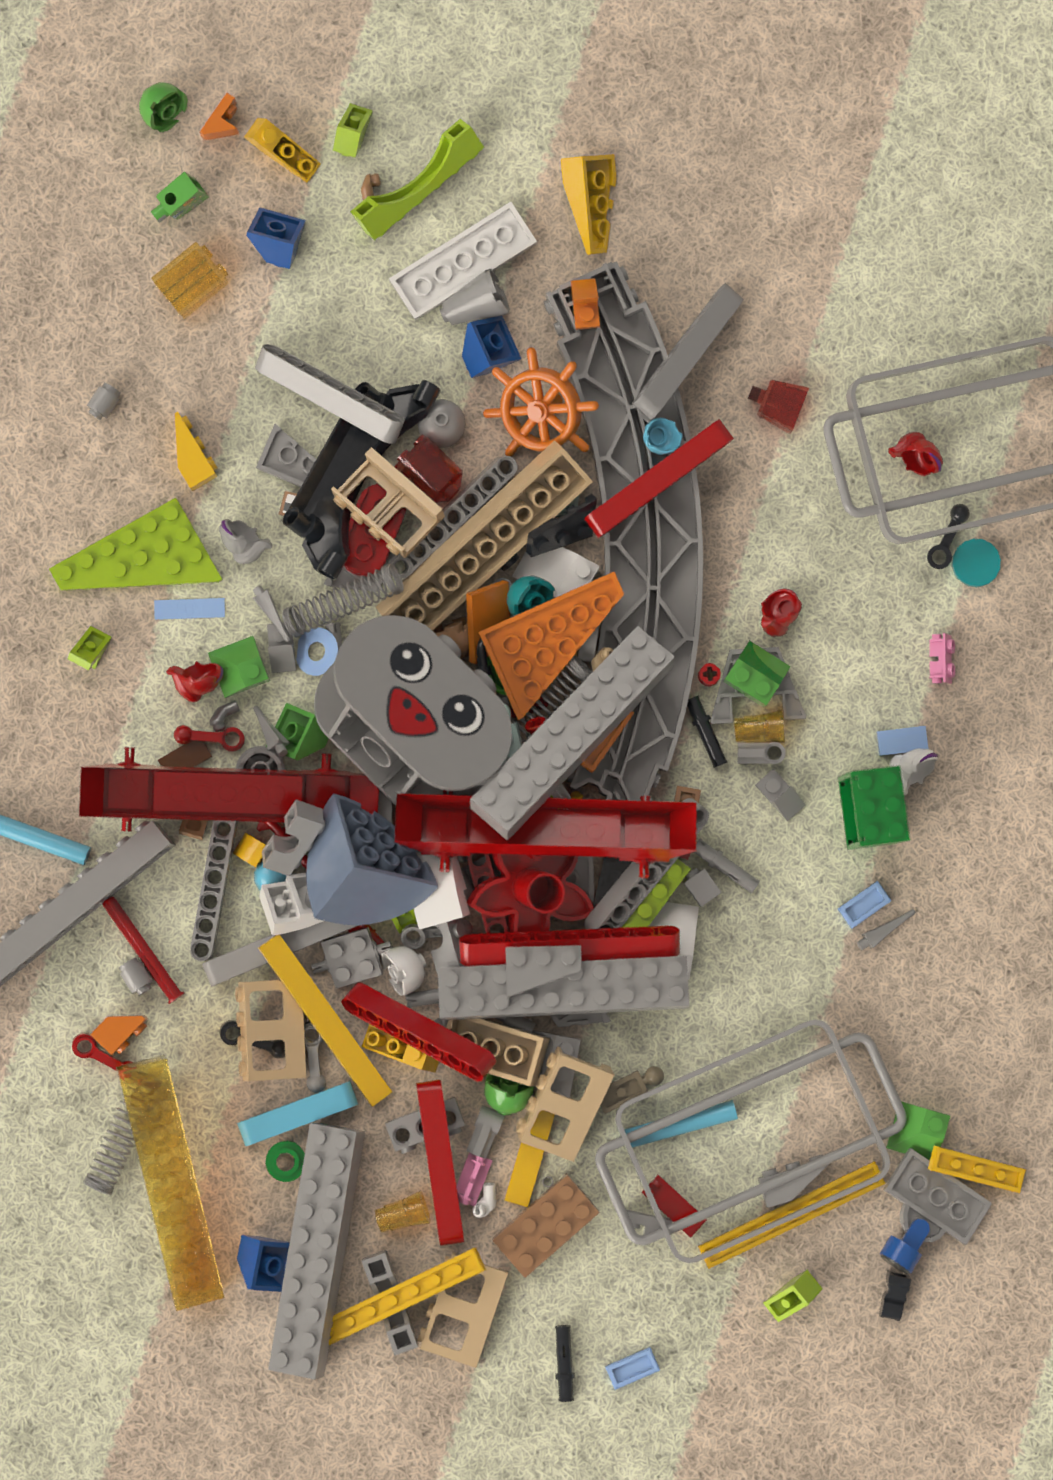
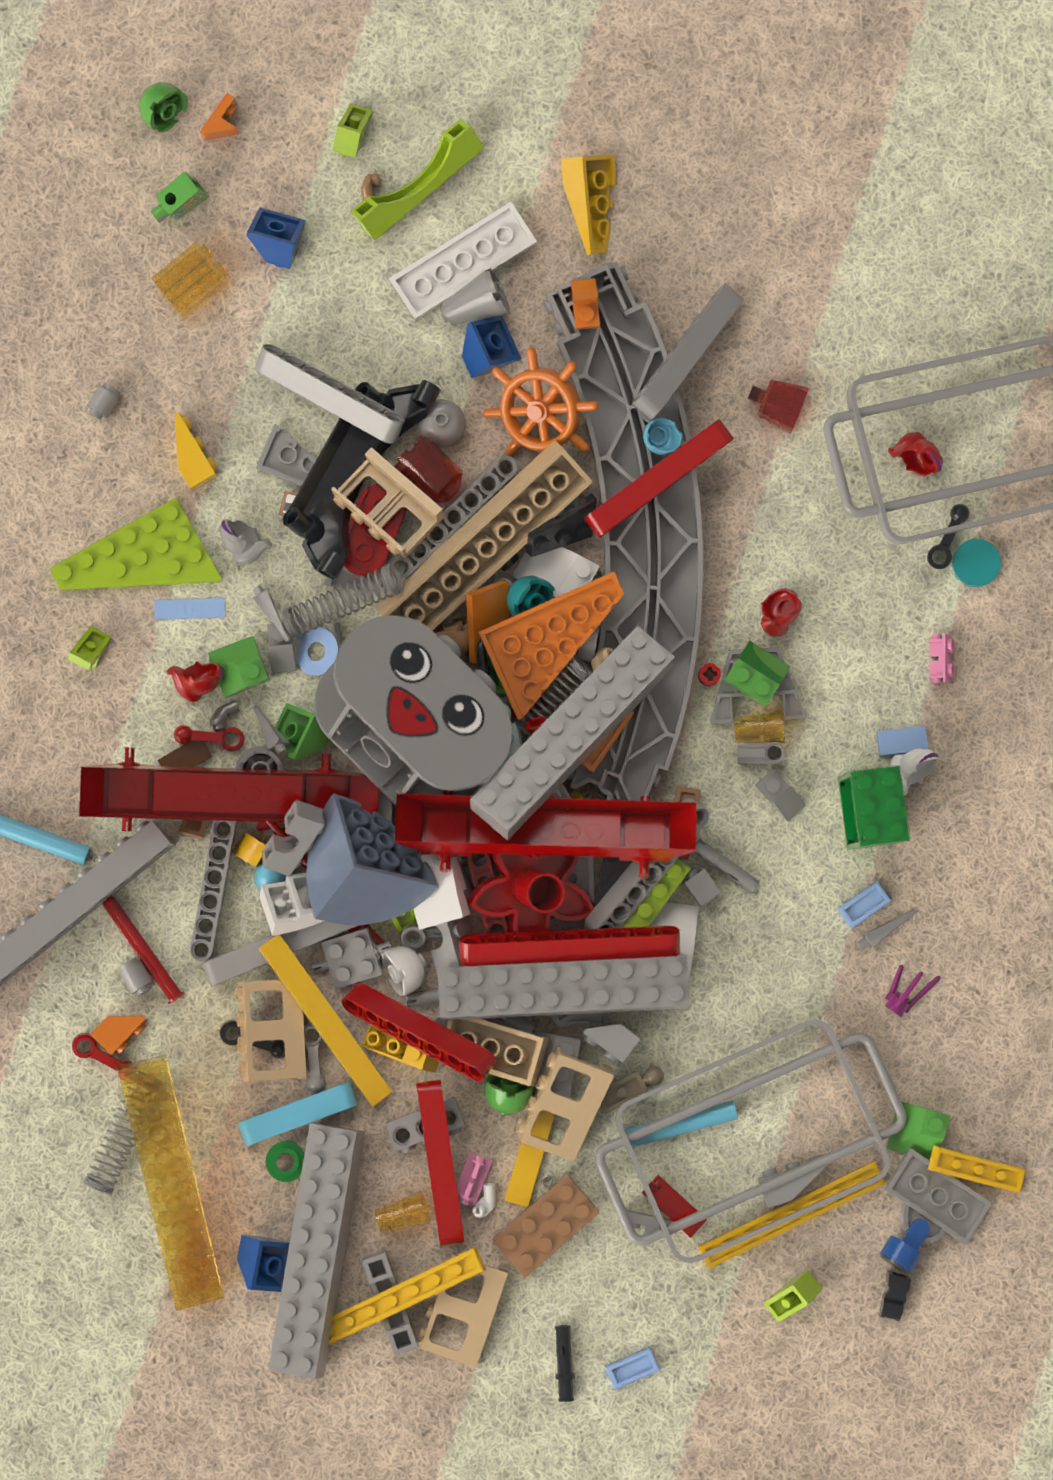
yellow slope [244,118,321,183] -> none
light grey piece [466,1105,505,1159] -> none
light grey wing [506,946,581,998] -> none
black pin [687,695,728,768] -> none
none -> light grey slope [582,1023,640,1063]
none -> magenta plant [885,965,941,1017]

